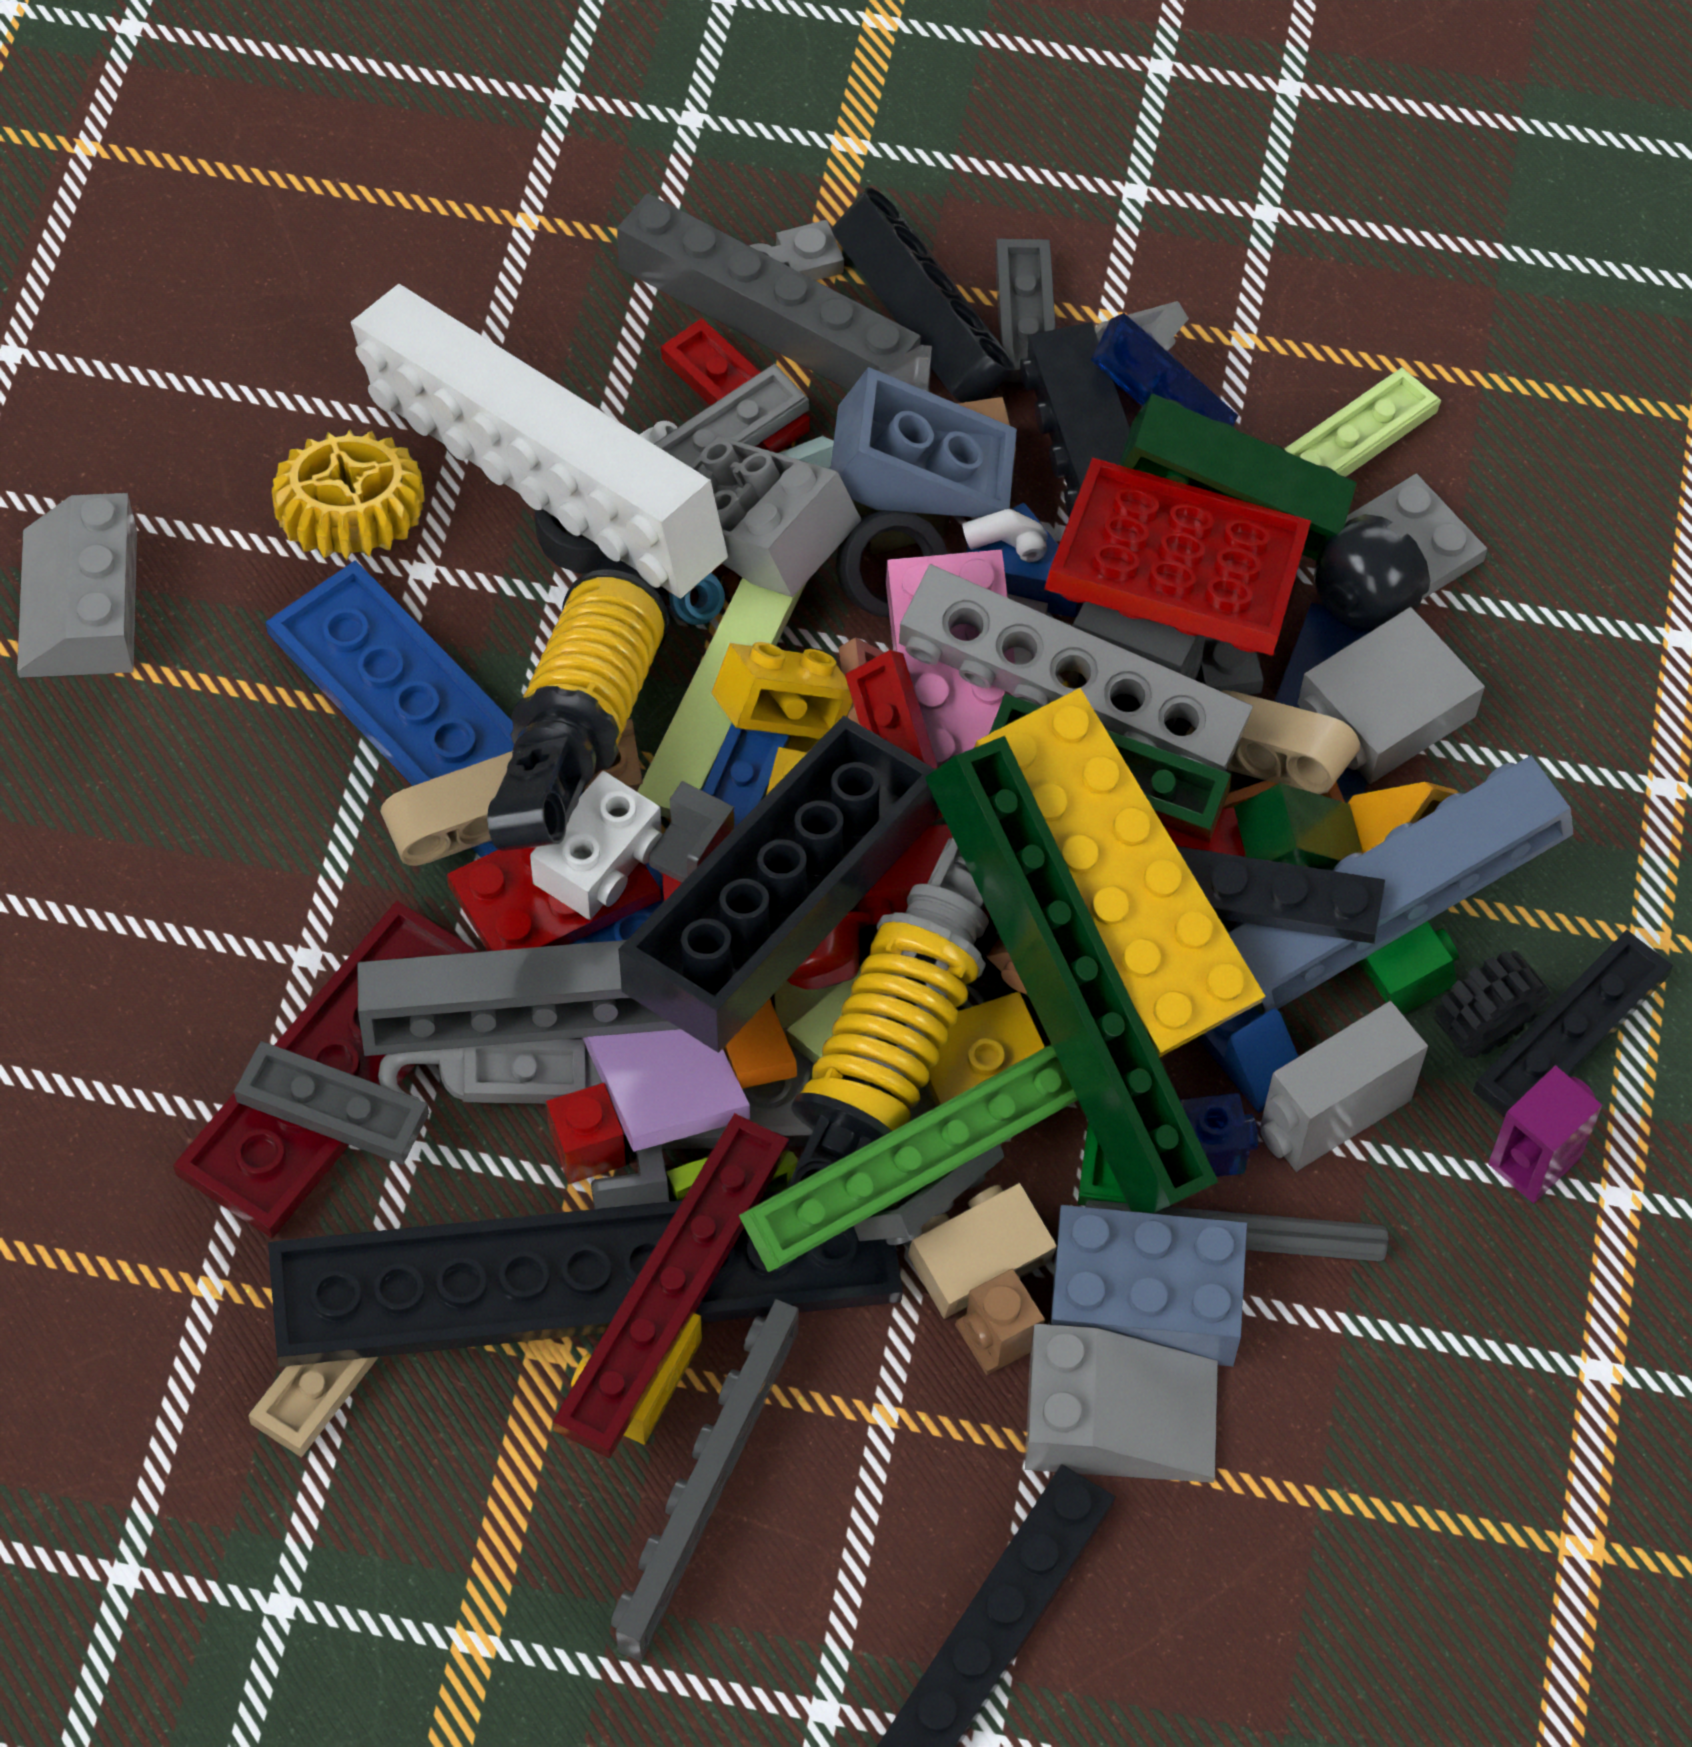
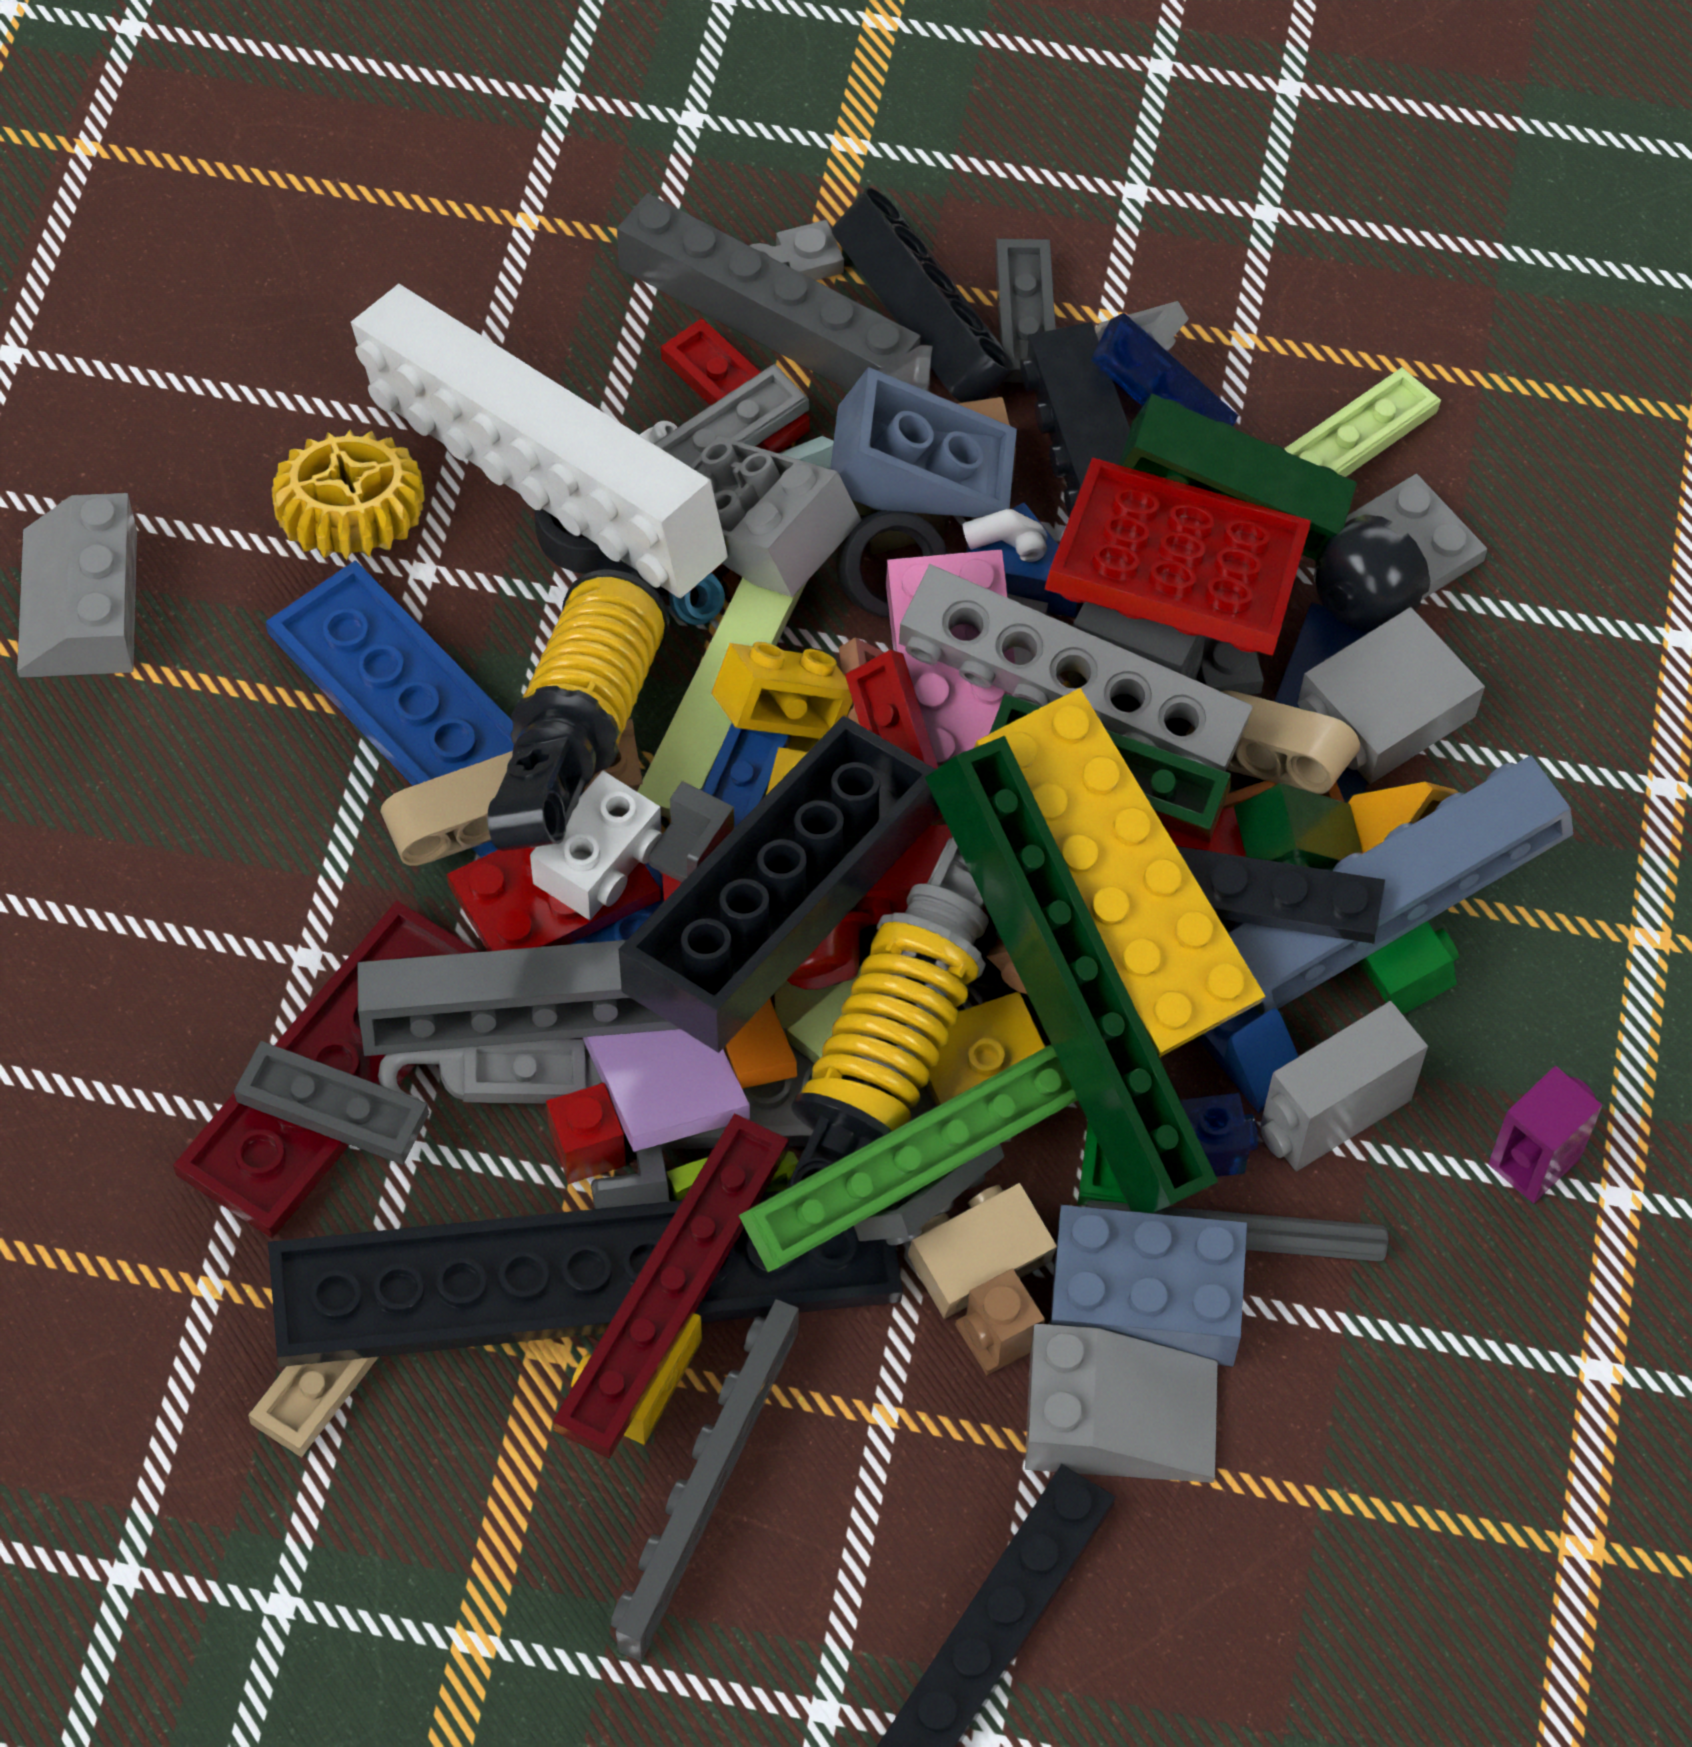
black tyre [1434,950,1550,1058] -> none
black plate [1473,929,1673,1117] -> none

